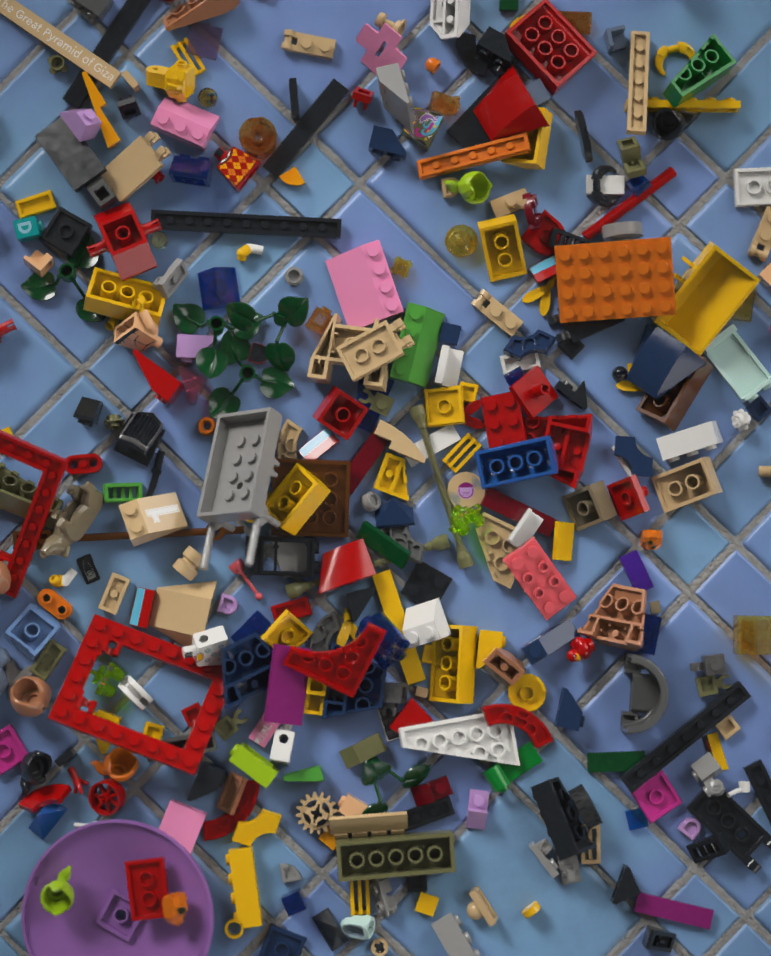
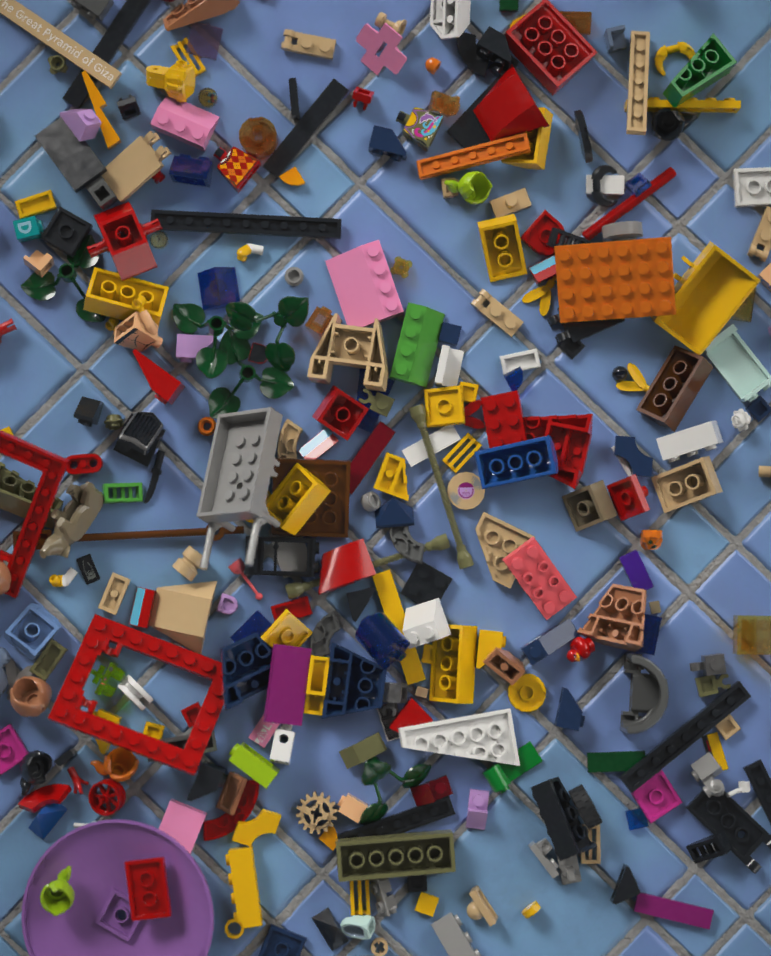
orange plate [37,589,73,619] -> none
tan slope [118,492,188,547] -> none
tan tile [121,70,140,93] -> none
light grey hinge [152,258,189,299] -> none
orange rock [162,892,188,926] -> none
clear pink slope [178,366,207,405] -> none
white torso [182,625,228,666] -> none
olive plate [214,709,249,741] -> none
light grey tile [279,863,302,883] -> none
clear blue brick [281,887,307,917] -> none
red plate [283,623,386,698] -> none
bright green slope [283,764,324,782] -> none
tan windscreen [329,811,408,839] -> none
tan tile [336,318,415,382] -> none
yellow piece [336,608,361,647] -> none
dark green tile [356,521,411,569] -> none
tan slope [374,419,426,464] -> none
light grey slope [376,63,416,130] -> none
clear yellow hat [445,225,478,257] -> none
clear neon green hips [449,503,485,537] -> none
dark red tile [480,488,558,537] -> none
red tile [481,703,553,748] -> none
dark blue tile [503,330,556,361] -> none
white panel [506,508,544,548] -> none
red tile [509,365,559,419] -> none
dark red plate [522,192,543,232] -> none
sand blue brick [524,78,551,107] -> none
yellow tile [552,521,575,561] -> none
black slope [554,380,588,411] -> none
olive slope [616,136,647,179] -> none
dark blue wedge [627,324,707,400] -> none
black slope [642,924,676,953] -> none
lavender tile [677,817,701,841] -> none

